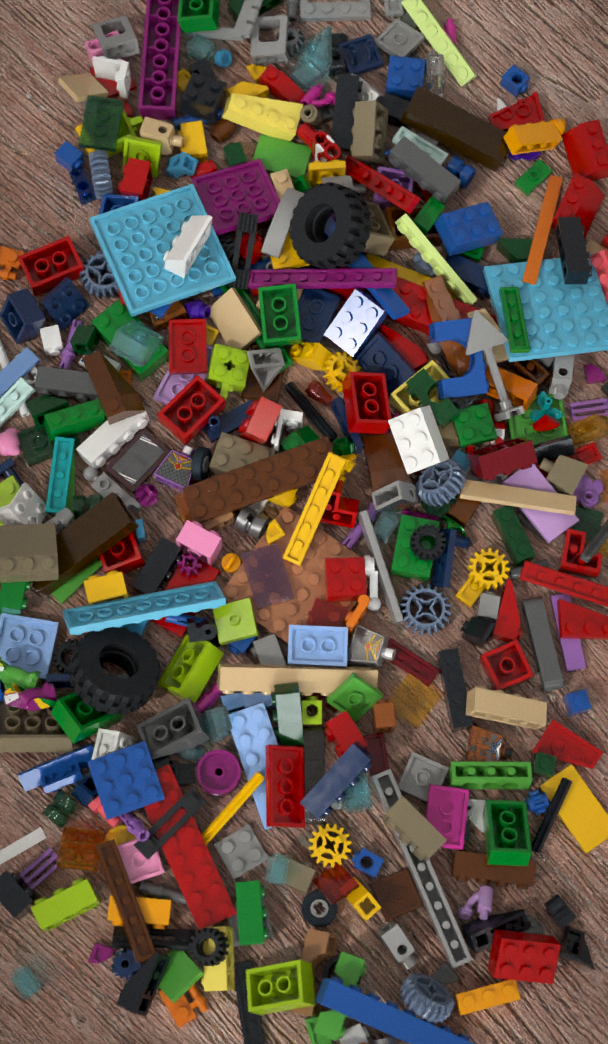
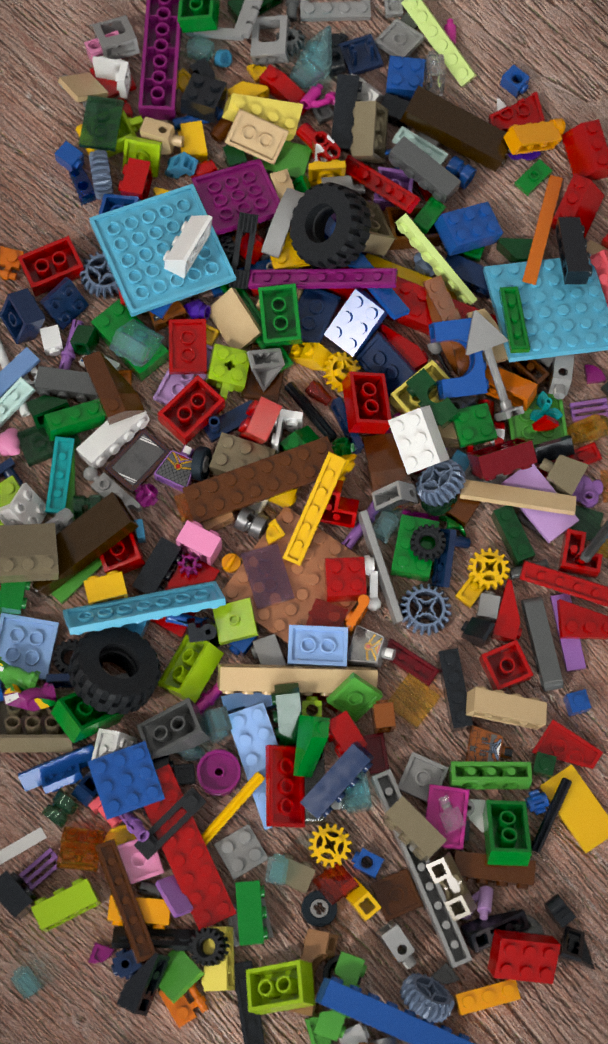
dark tan brick [300,105,323,127] -> none
none -> medium lavender tile [155,875,194,918]
none -> tan tile [224,108,289,165]
none -> green slope [293,715,330,777]
none -> dark tan arch [426,852,477,922]
none -> clear plate [438,795,466,833]

